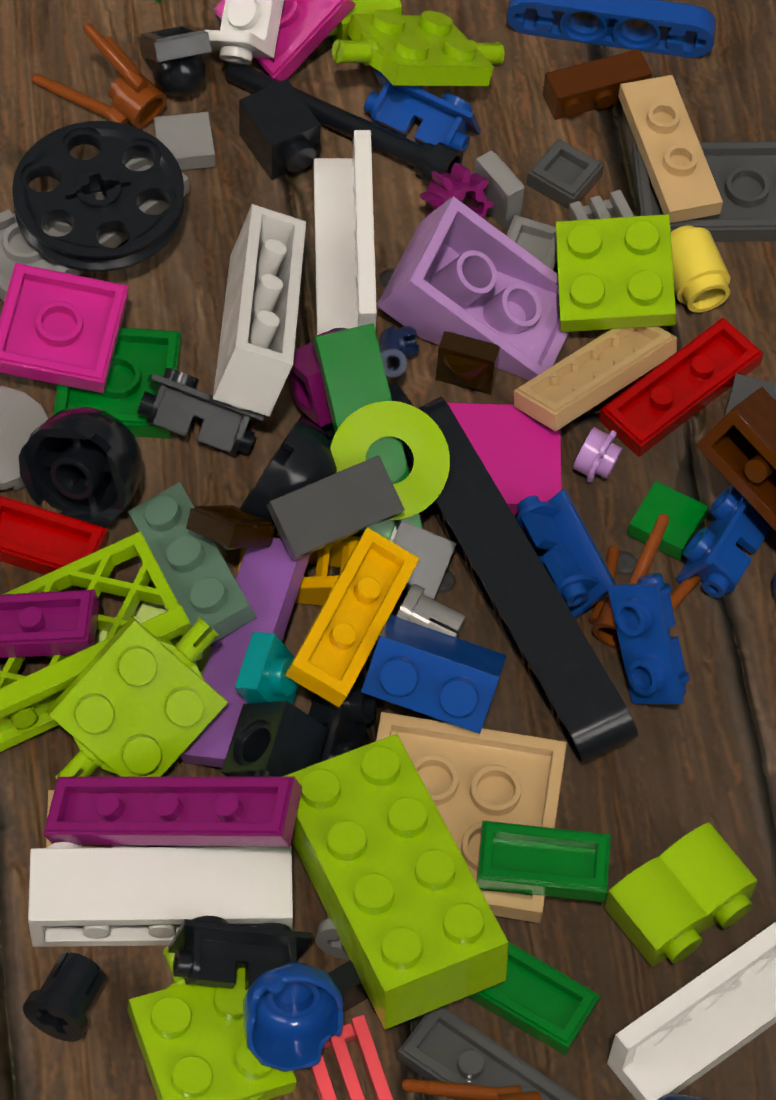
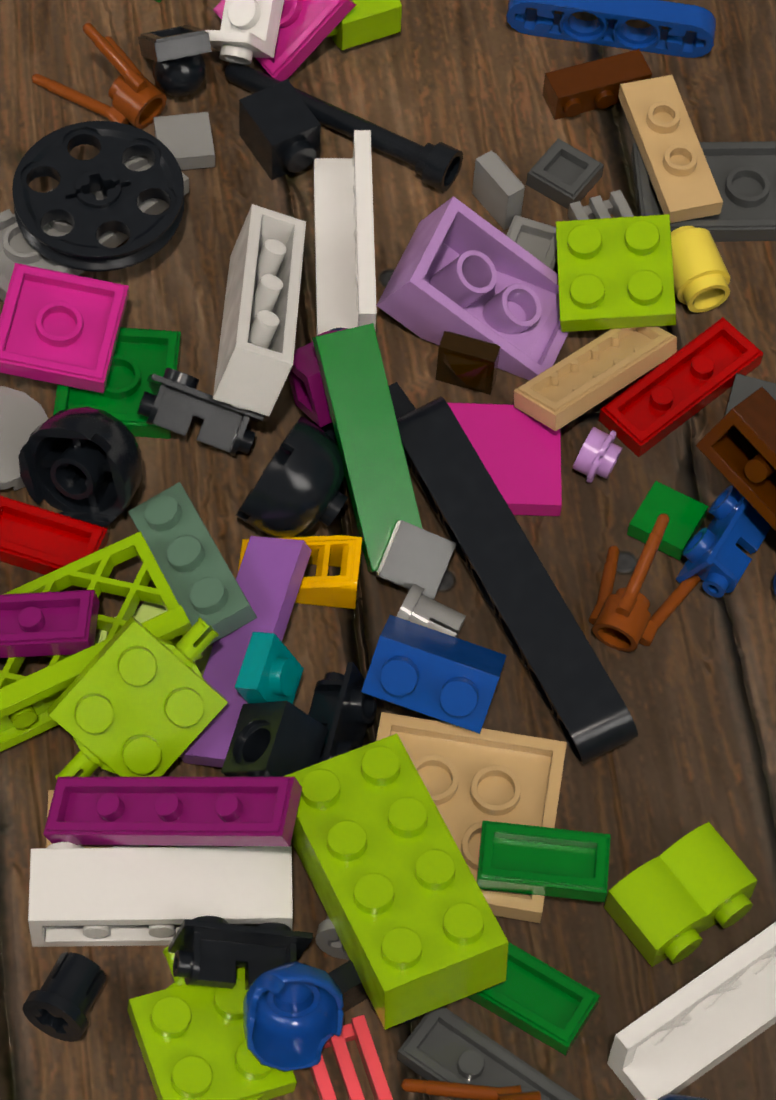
dark brown tile [186,505,275,551] -> none
dark grey tile [266,455,405,561] -> none
yellow plate [285,527,420,707] -> none
lime piece [330,401,450,520] -> none
lime plate [332,10,505,86] -> none
blue hinge [364,70,481,154] -> none
dark blue arm [379,325,419,378] -> none
magenta gear [420,163,494,218] -> none
blue hinge [516,489,616,619] -> none
blue hinge [607,573,690,704] -> none

